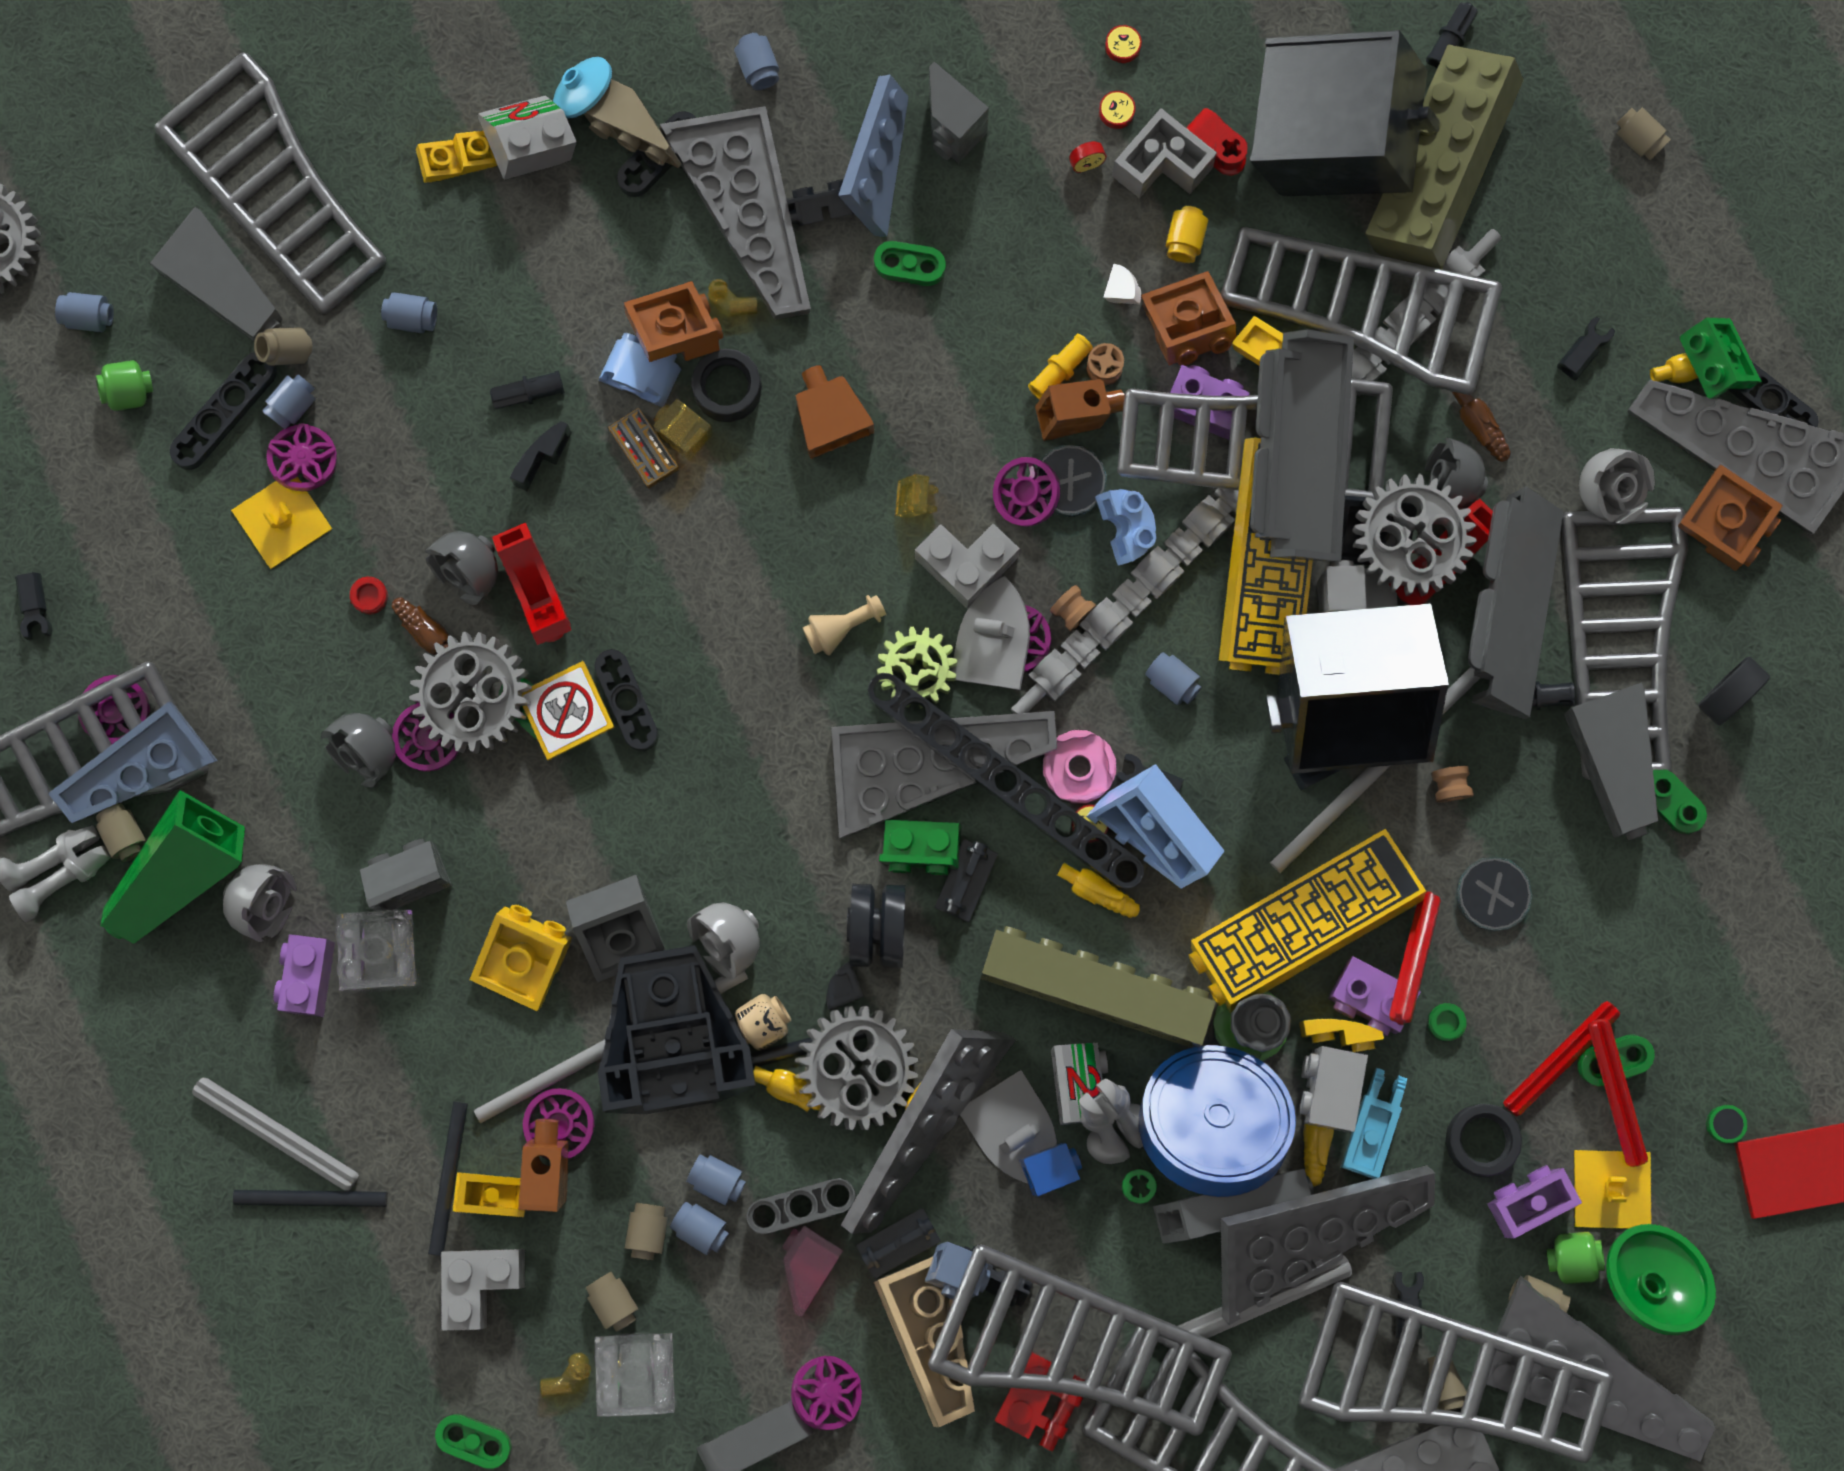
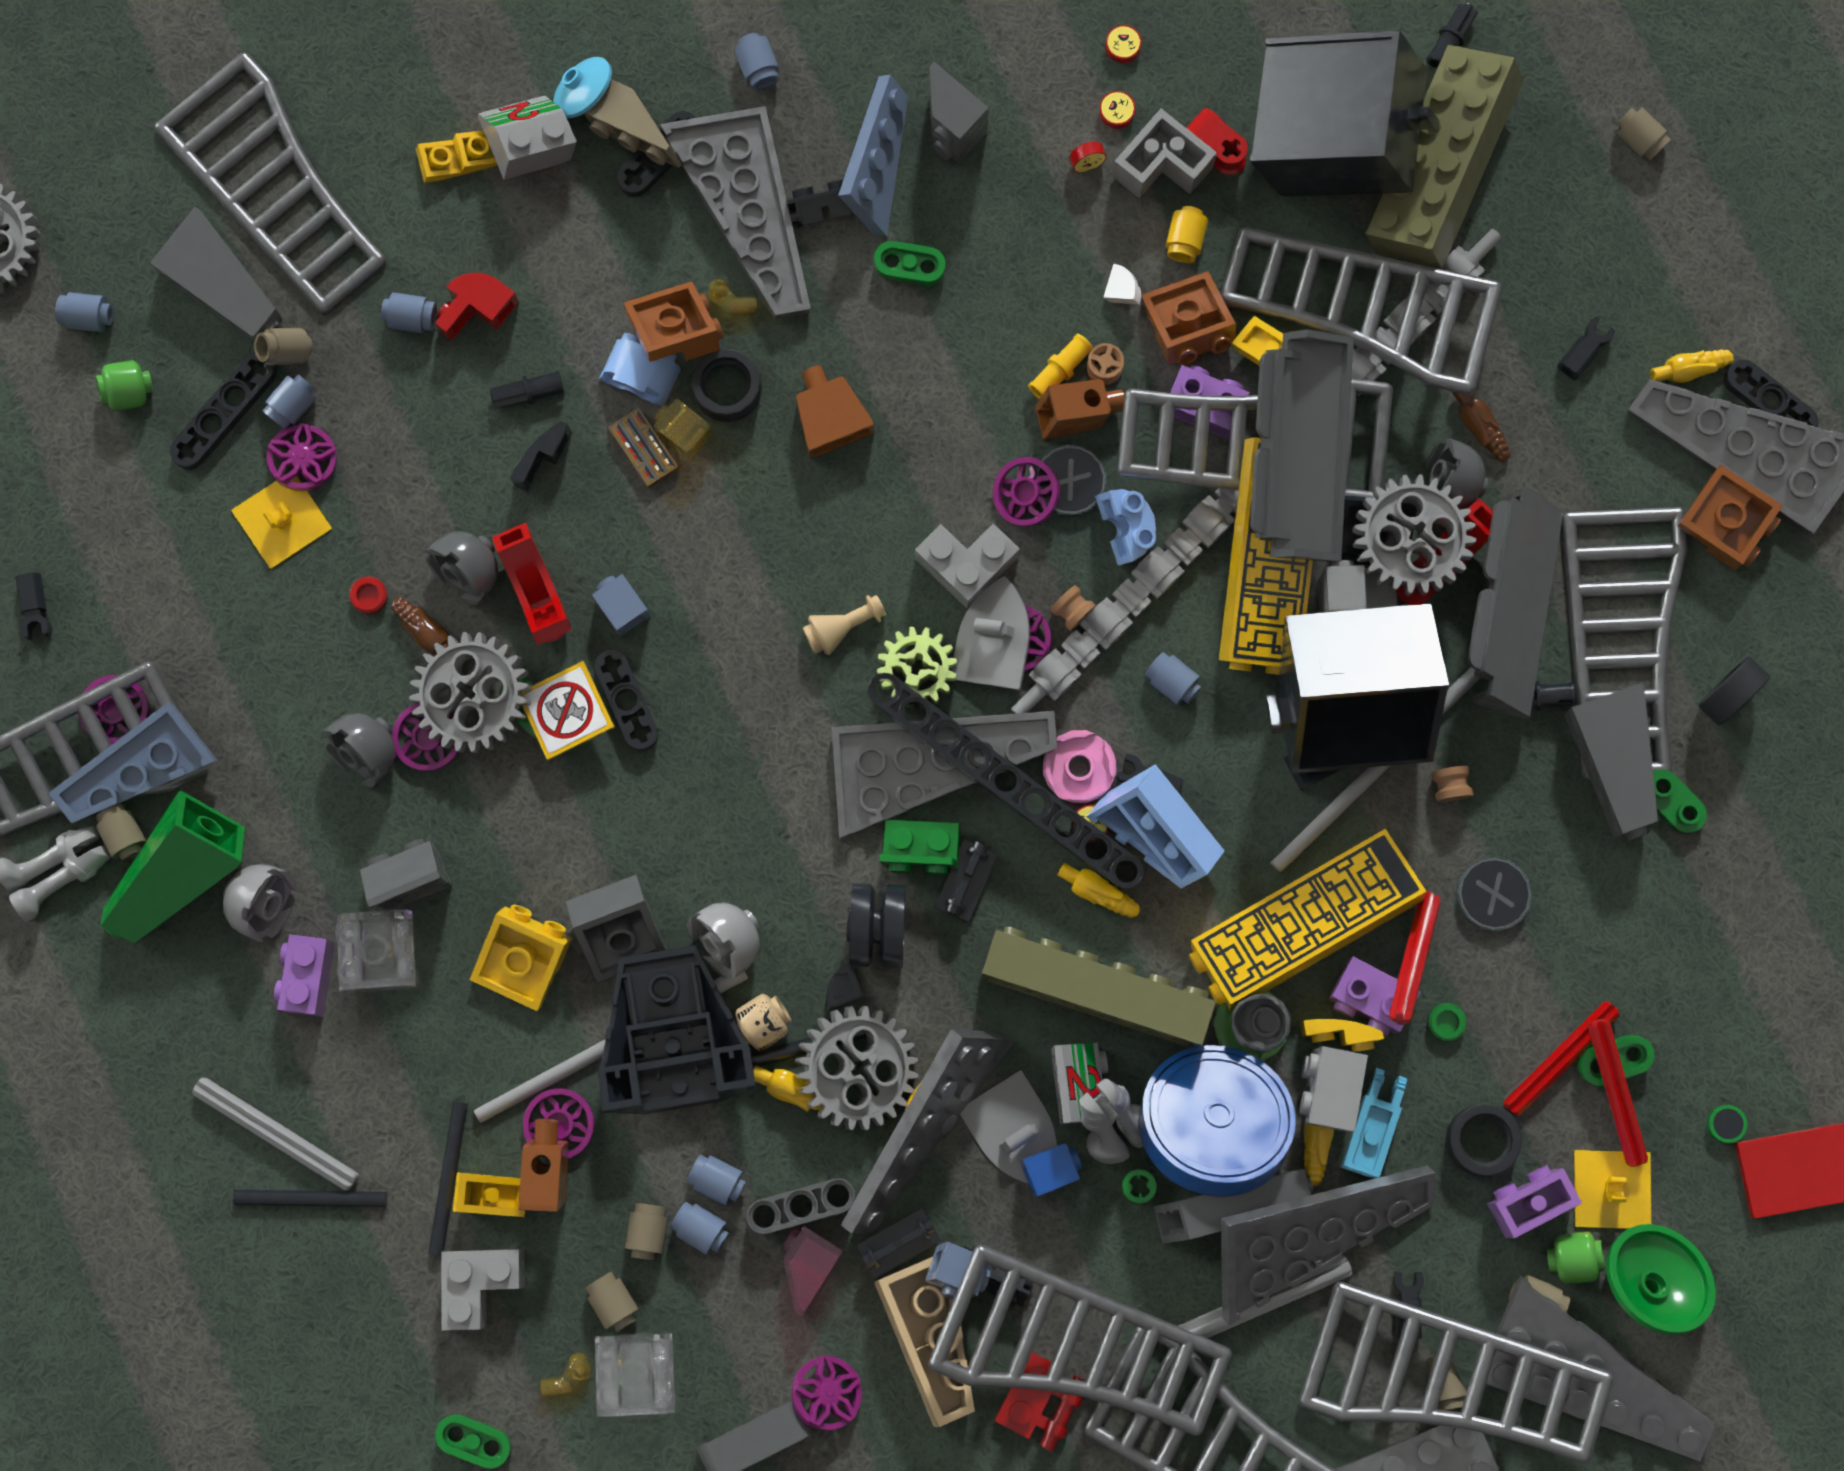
clear yellow tile [895,474,939,518] -> none
light grey cylinder [1579,448,1655,524] -> none
green bracket [1680,317,1761,399] -> none
none -> red brick [435,273,519,341]
none -> sand blue brick [592,574,650,637]

